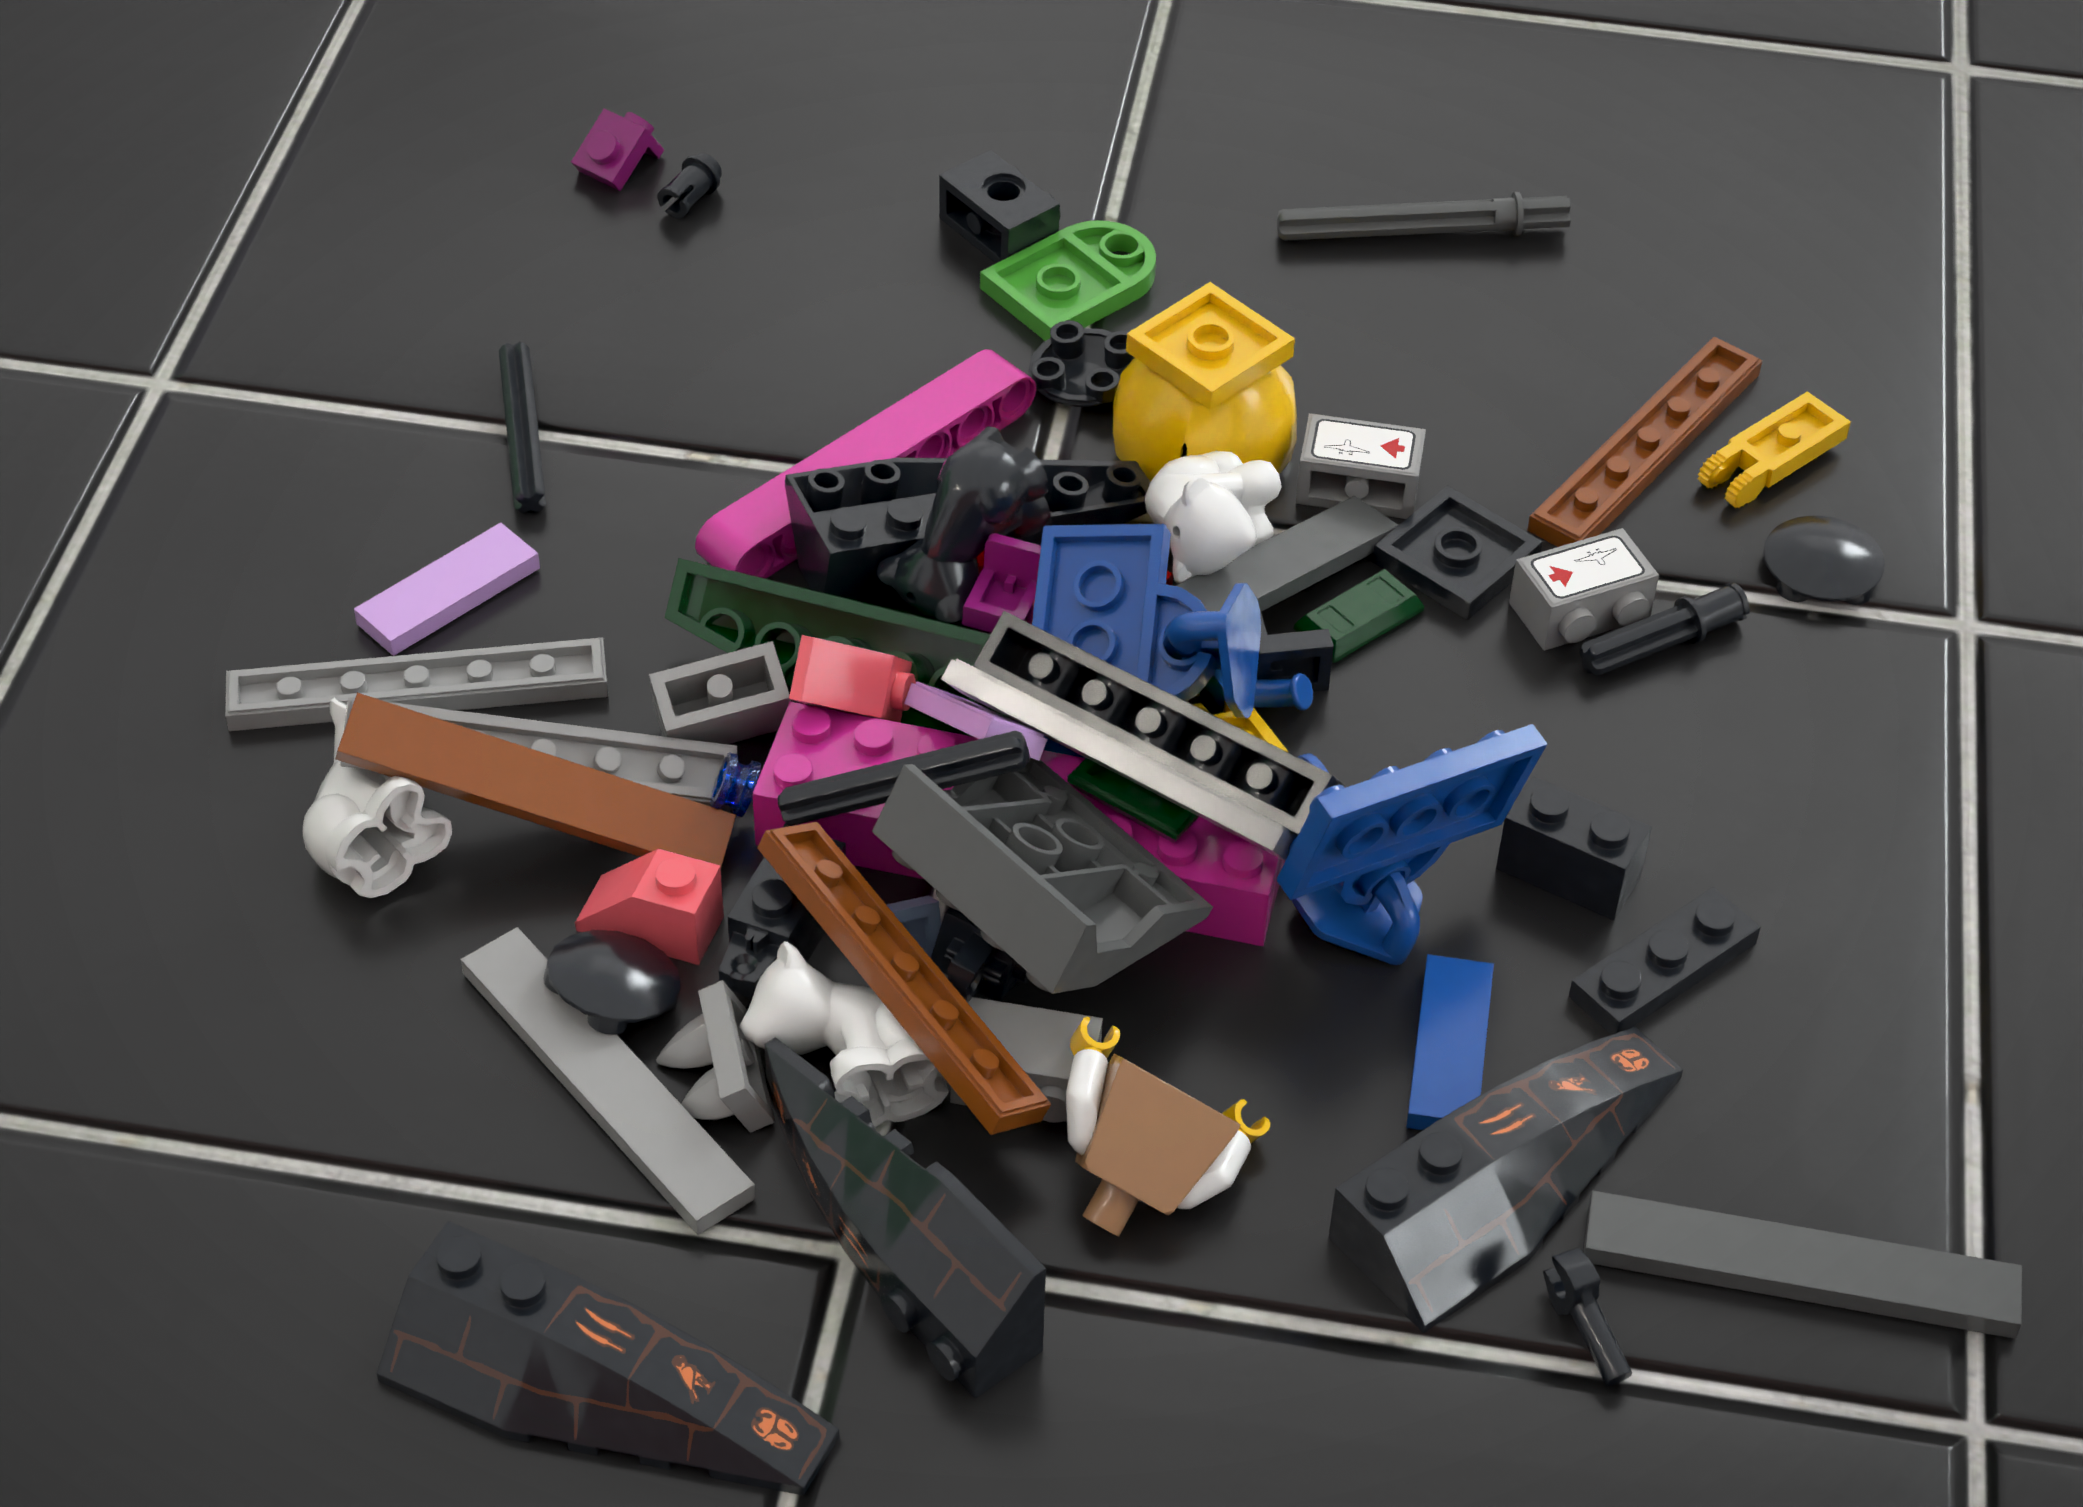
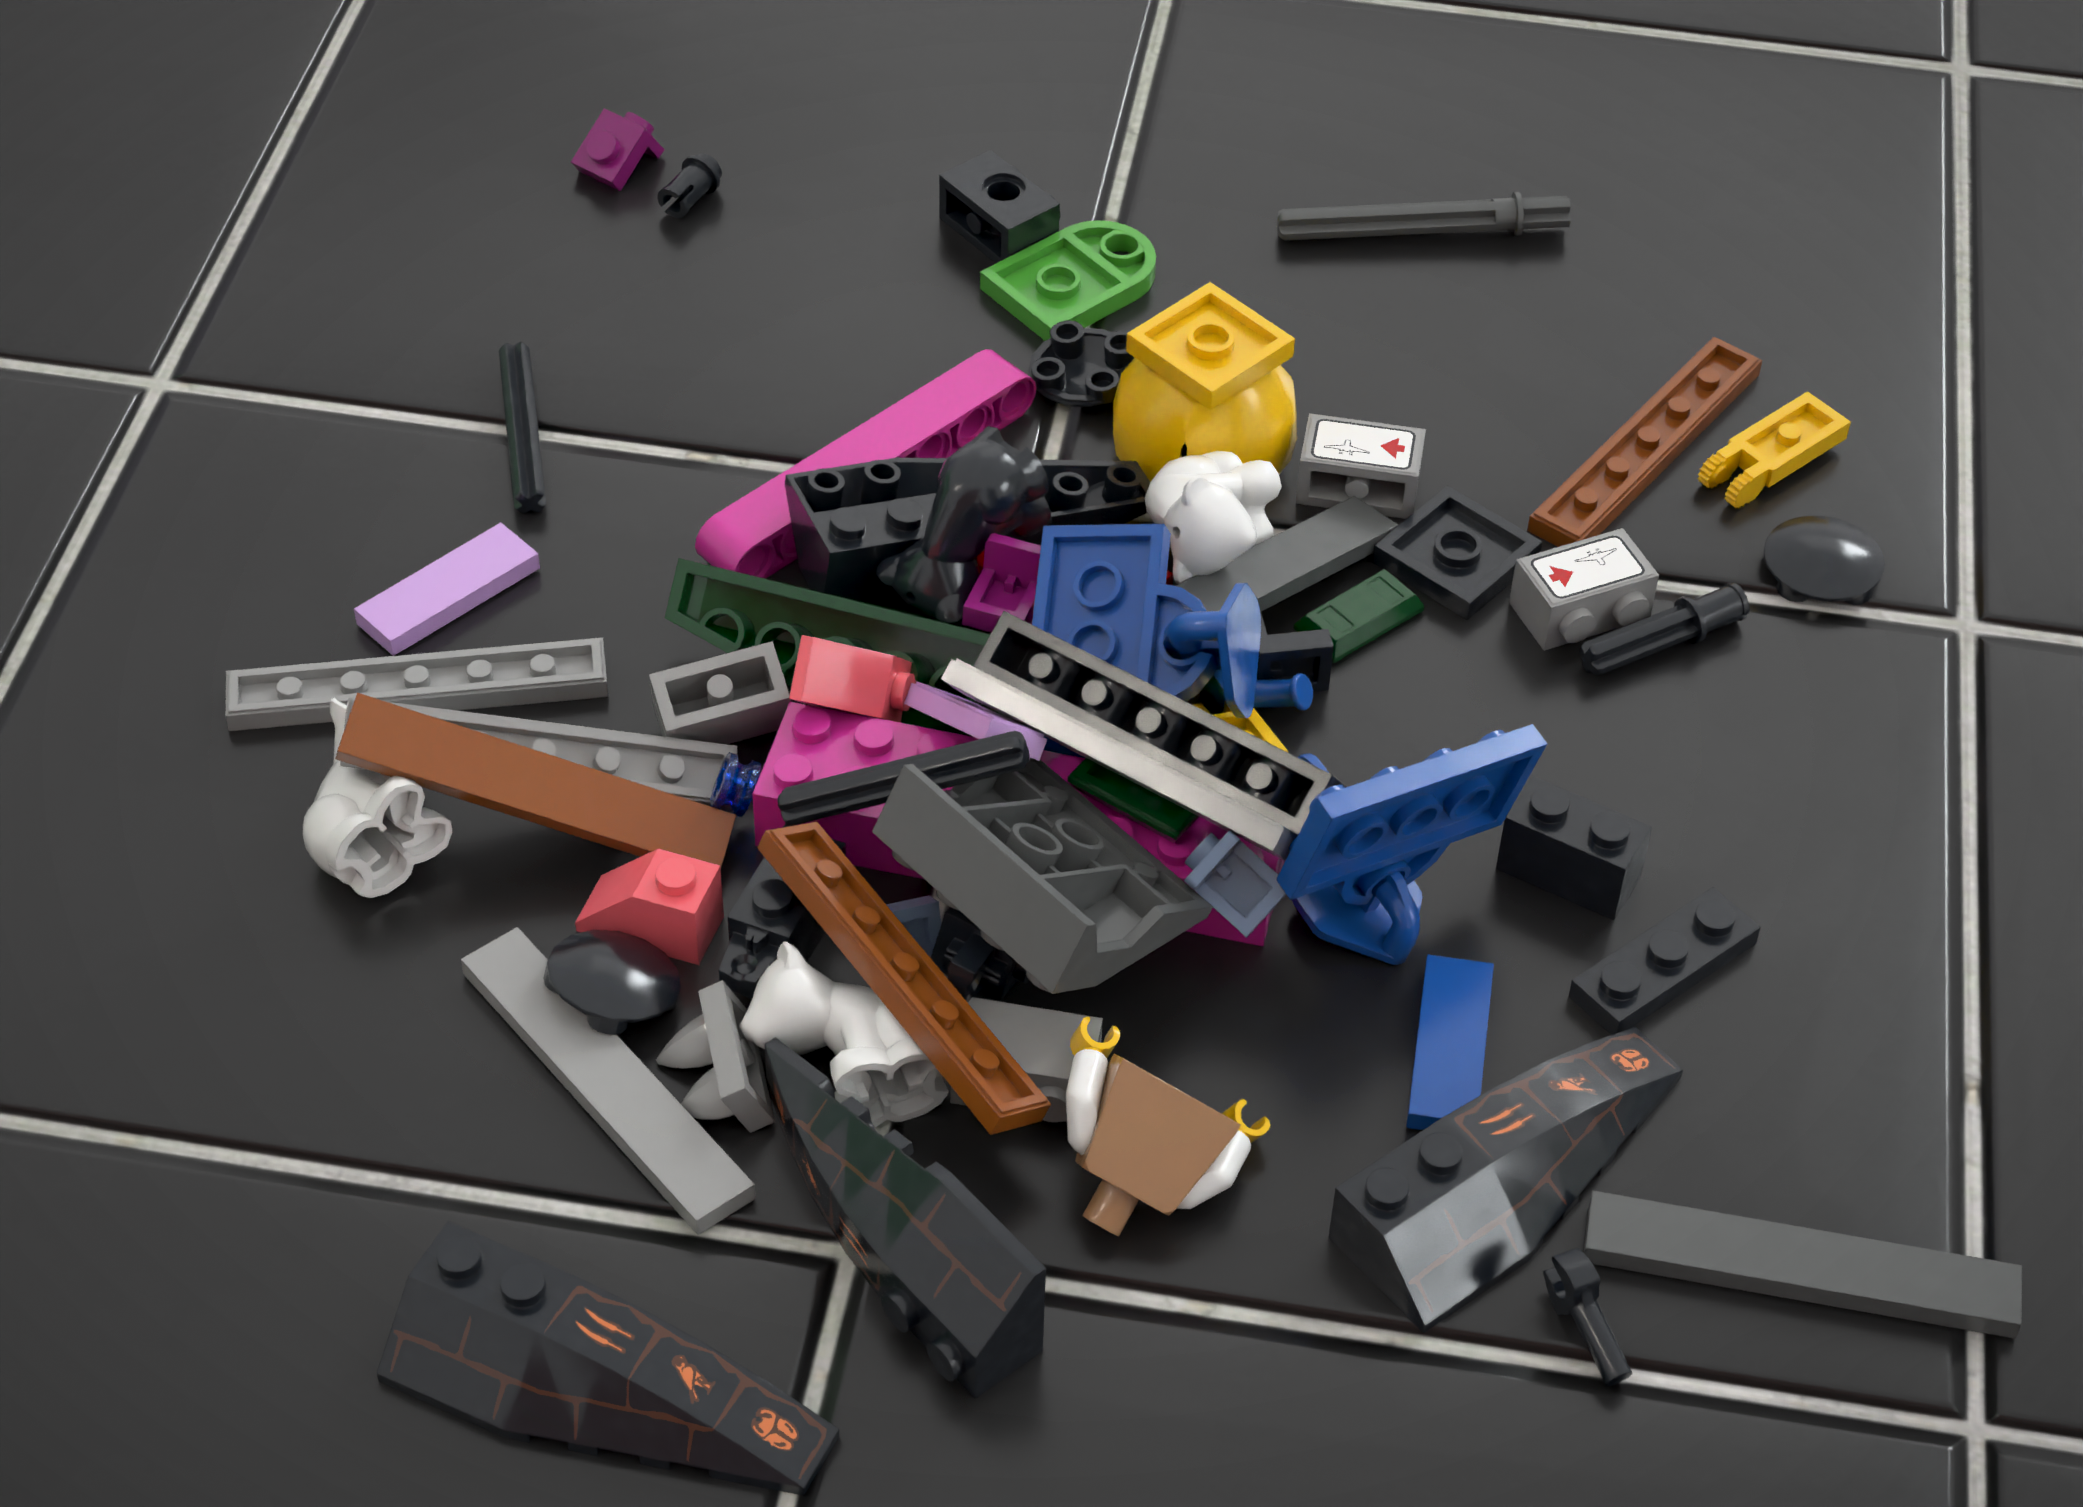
none -> sand blue bracket [1184,830,1286,938]

